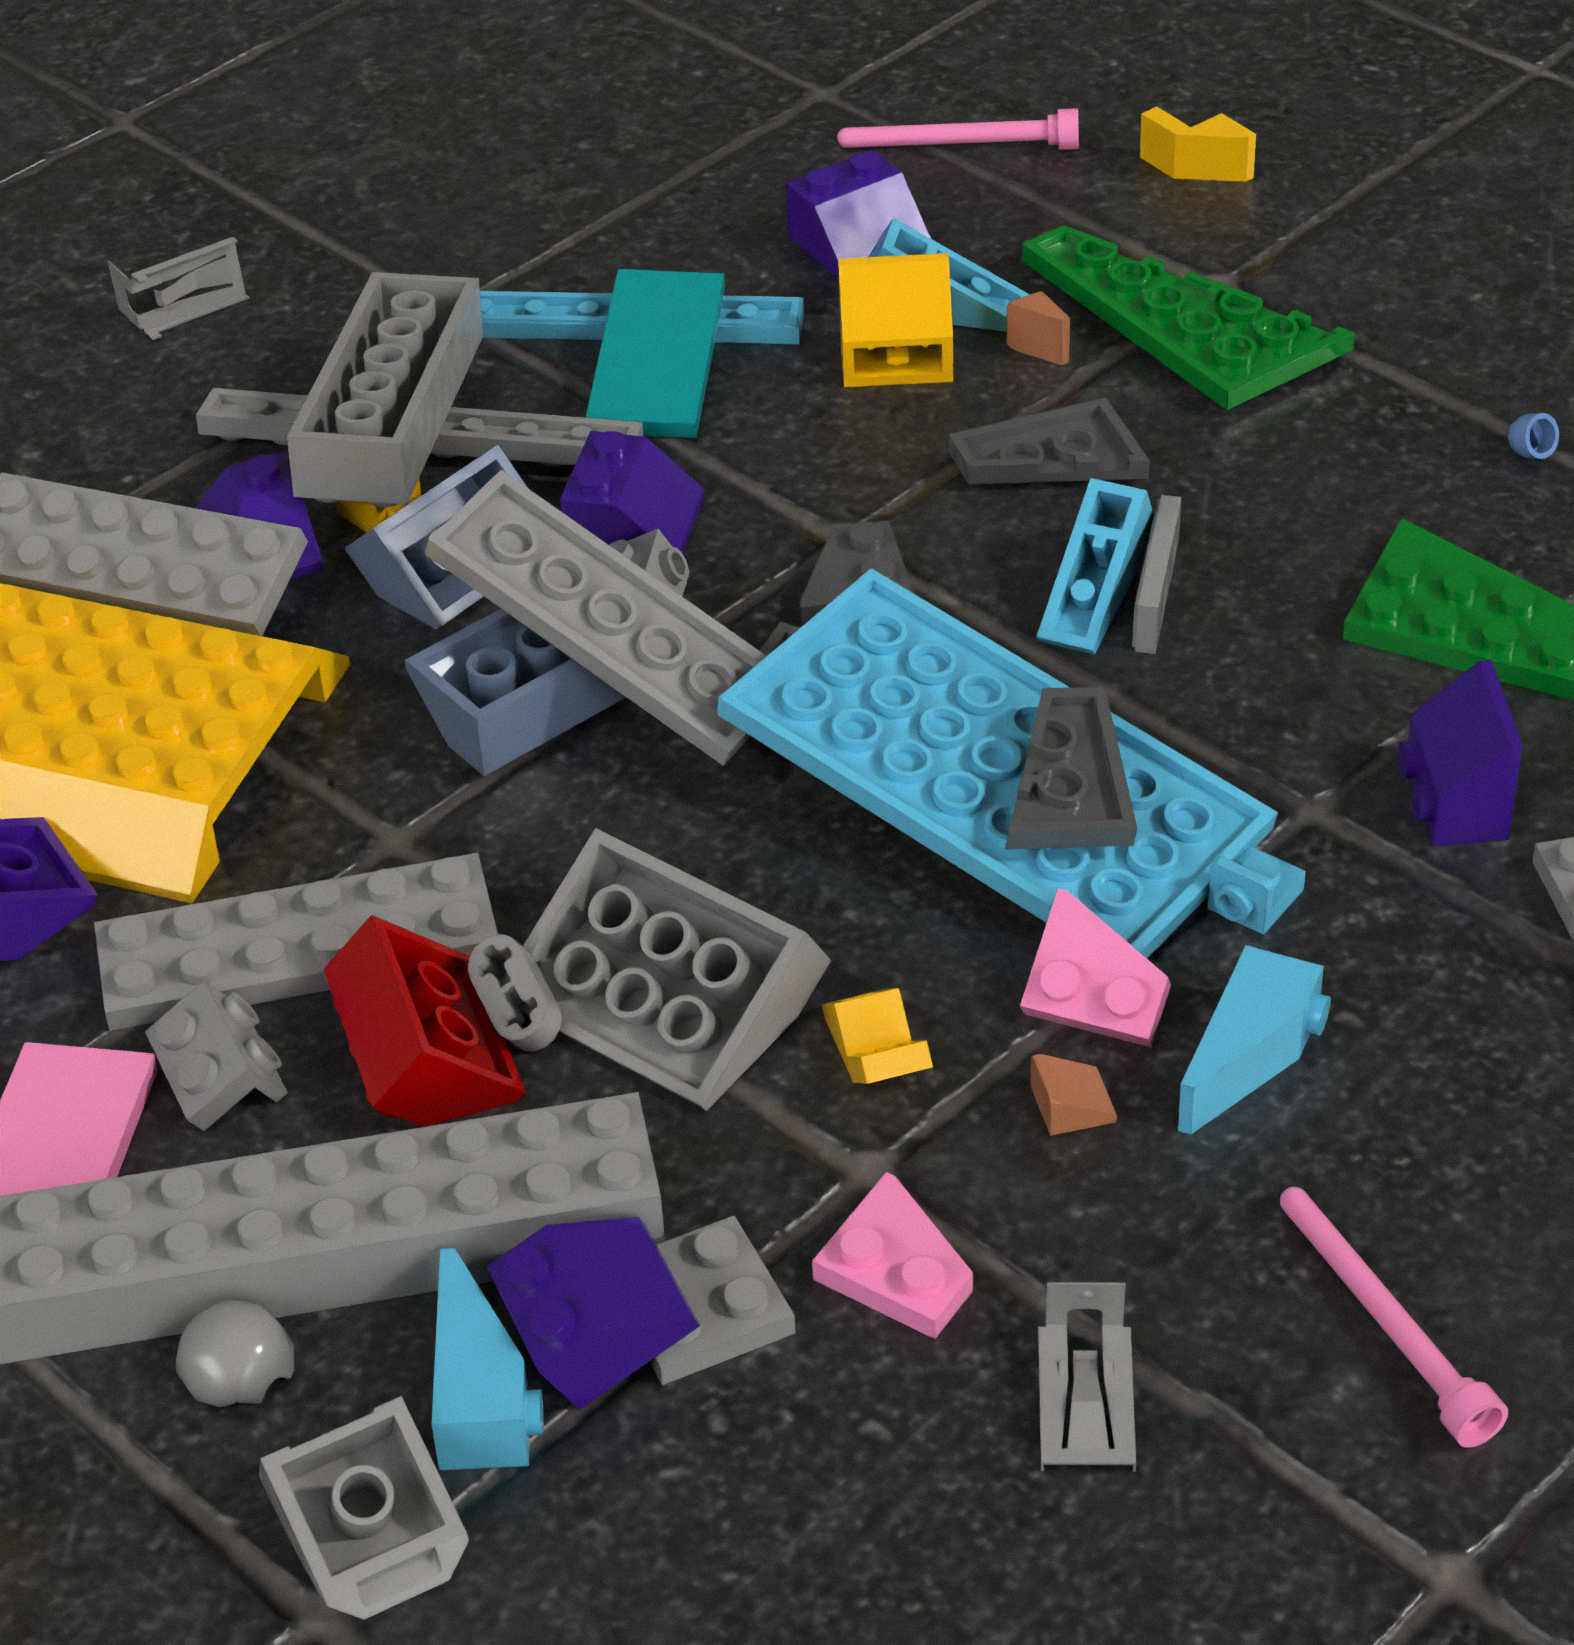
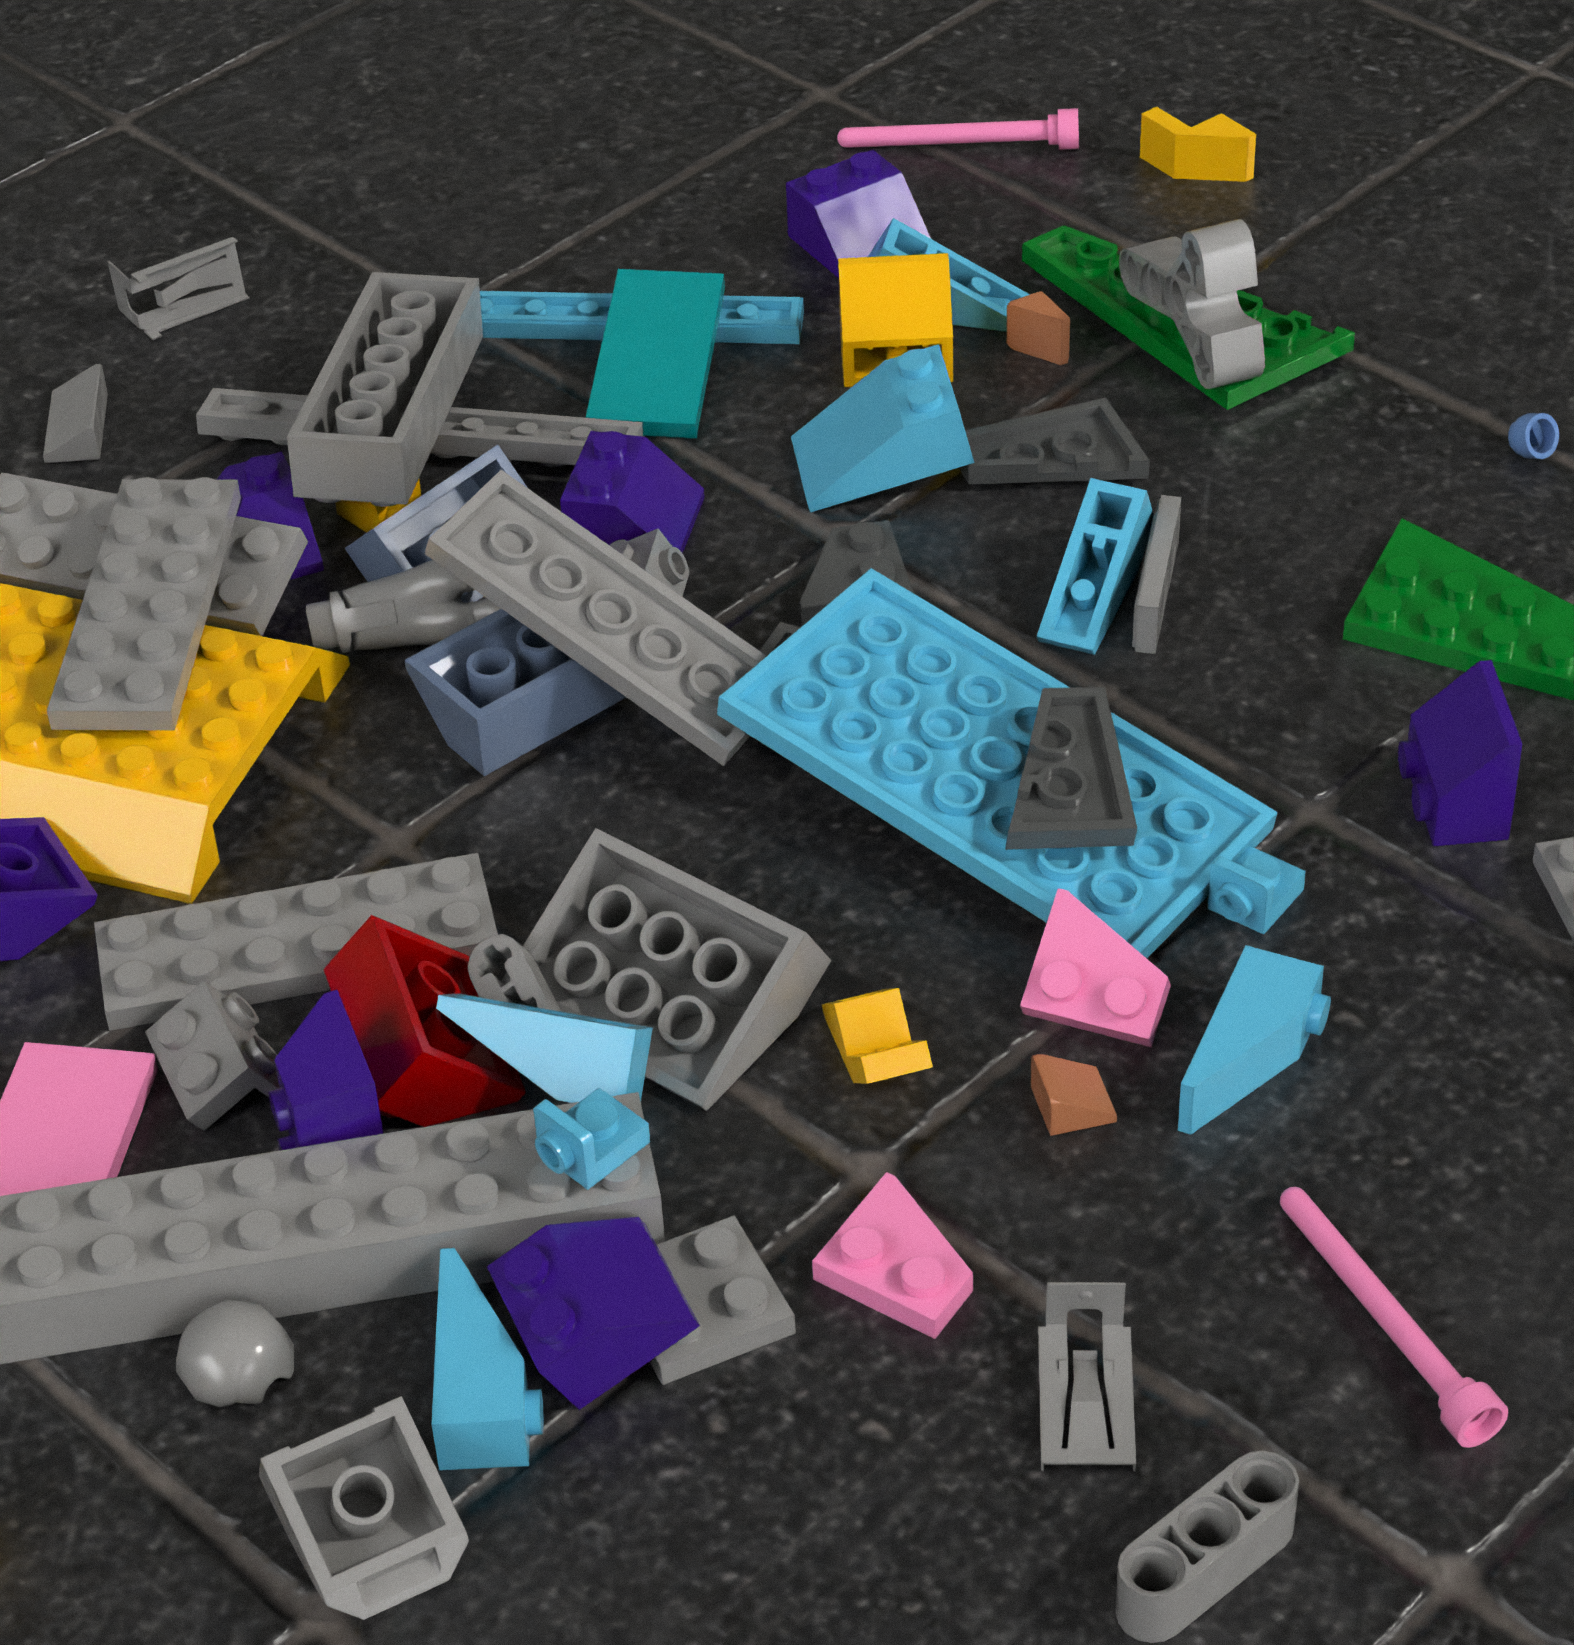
none -> light grey slope [43,364,108,463]
none -> light grey plate [47,477,241,730]
none -> dark purple slope [268,990,383,1151]
none -> light grey piece [306,560,501,653]
none -> medium azure slope [436,993,653,1103]
none -> medium azure bracket [533,1087,650,1190]
none -> medium azure slope [791,344,974,513]
none -> light grey beam [1115,1451,1299,1643]
none -> light grey beam [1119,219,1265,389]

